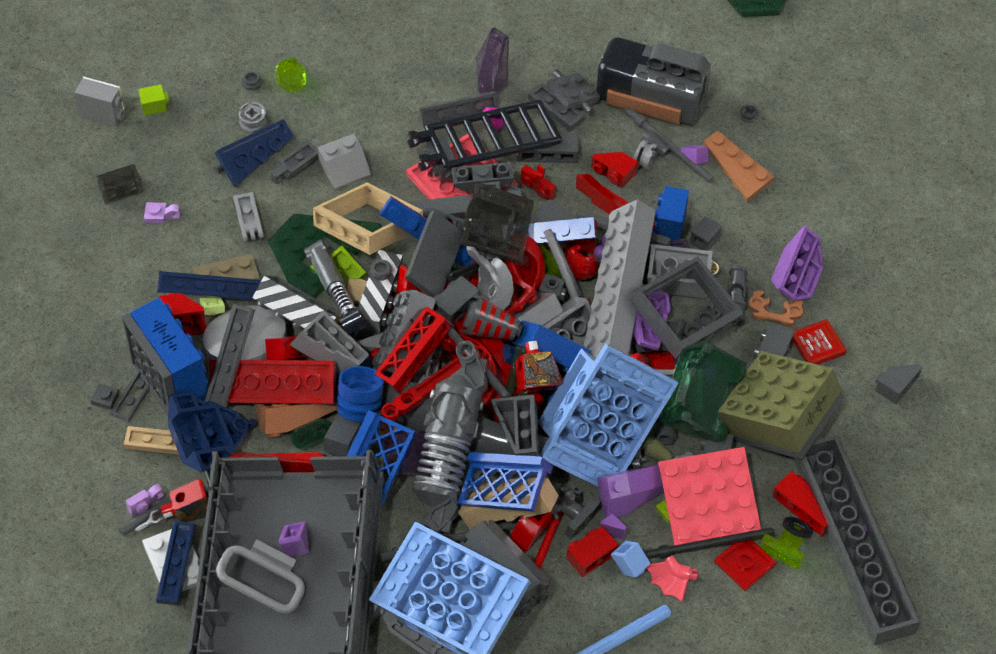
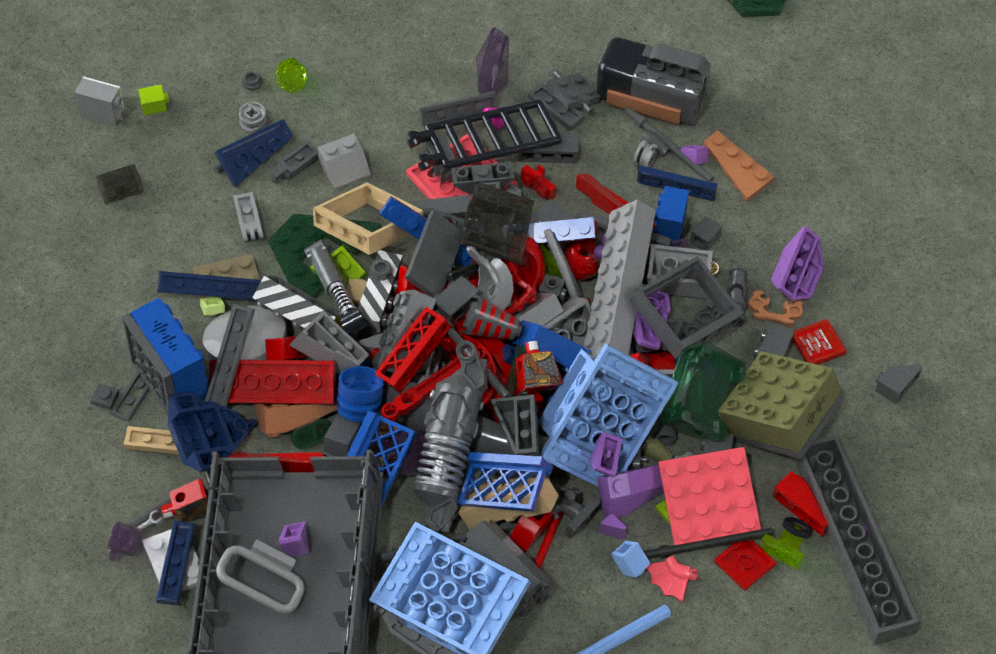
lavender plate [126,484,164,517] -> none
lavender plate [144,202,181,224] -> none
red slope [159,293,207,336] -> none
red brick [566,526,618,577] -> none
red slope [591,152,638,188] -> none
dark grey bush [740,104,758,123] -> none
none -> clear purple piece [108,521,142,561]
none -> medium lavender slope [589,431,622,478]
none -> dark blue tile [637,165,717,201]

